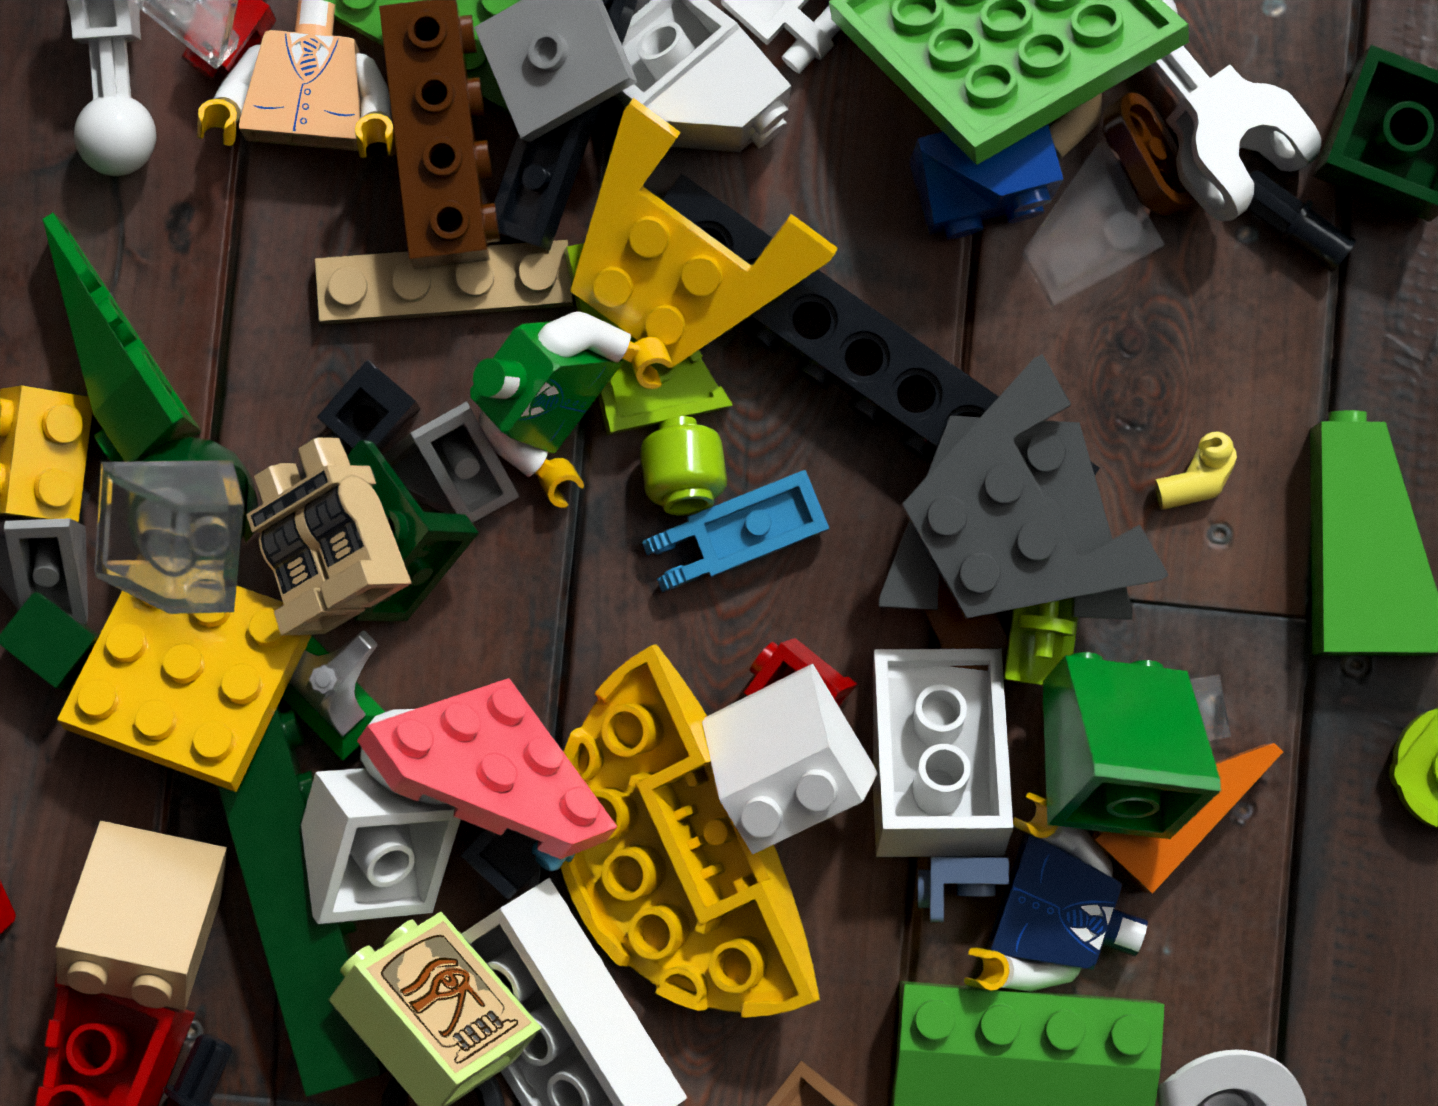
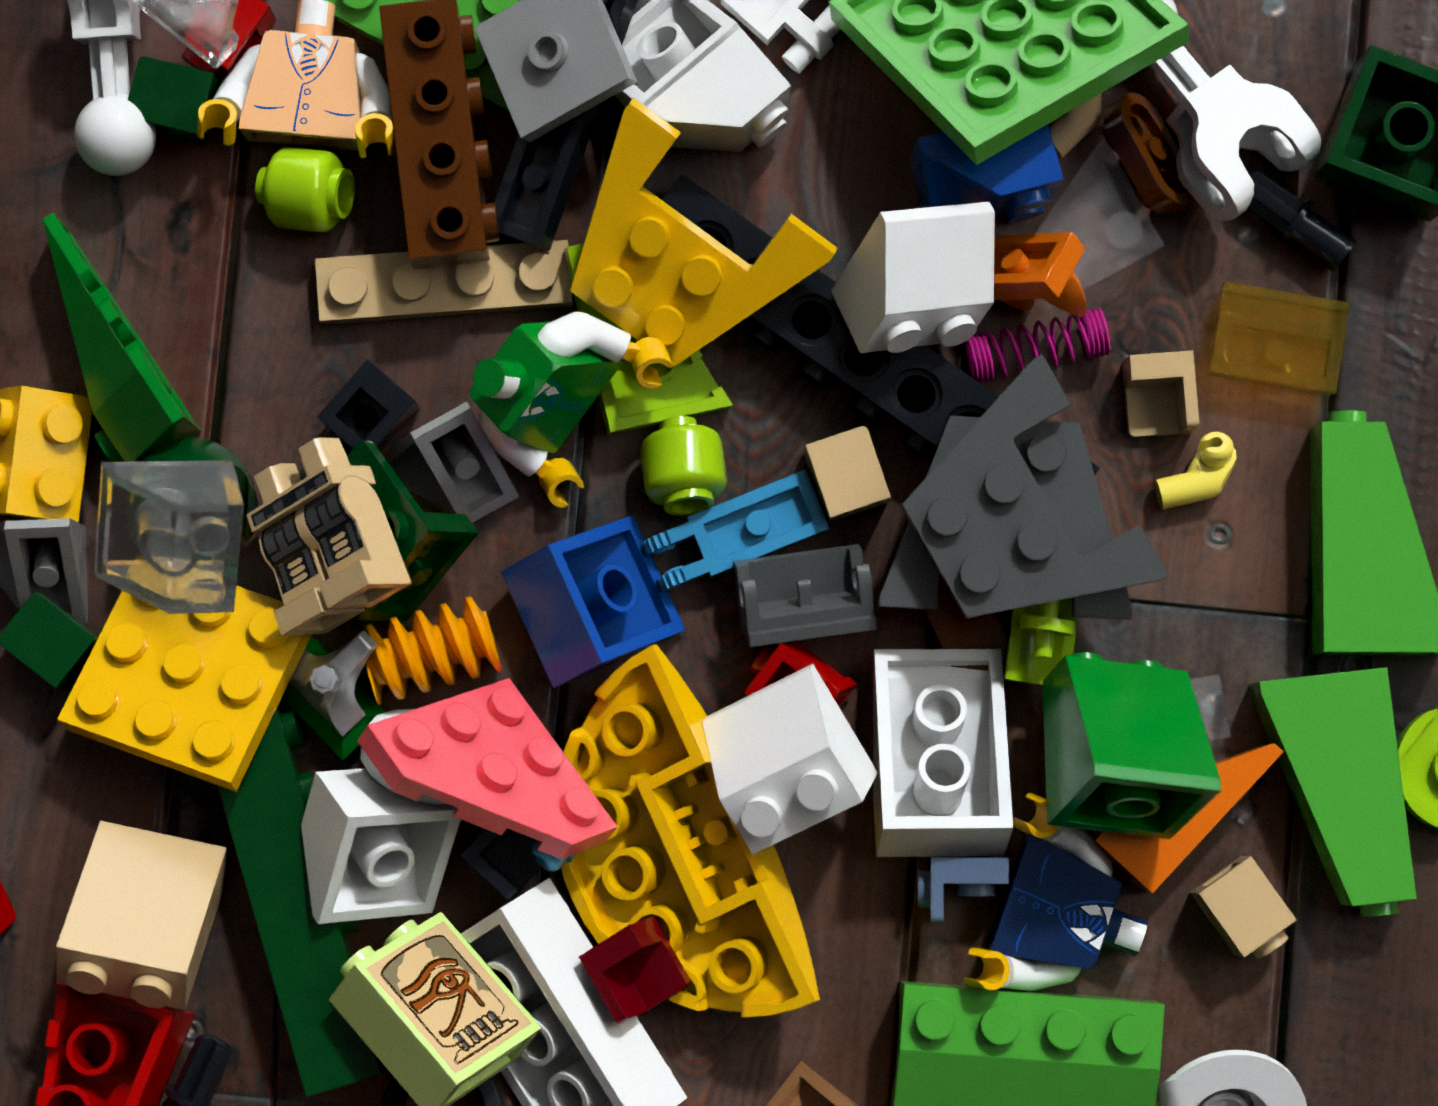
none -> dark green panel [128,56,220,147]
none -> lime head [255,147,355,232]
none -> light orange piece [364,596,502,706]
none -> blue slope [501,515,686,688]
none -> dark red panel [579,917,691,1024]
none -> dark grey hinge [733,544,877,647]
none -> tan panel [804,426,891,523]
none -> white slope [831,201,995,353]
none -> dark pink piece [964,307,1111,384]
none -> orange tile [994,232,1087,317]
none -> tan panel [1122,350,1200,438]
none -> tan brick [1190,856,1297,960]
none -> clear yellow plate [1207,281,1350,396]
none -> bright green slope [1249,667,1417,917]

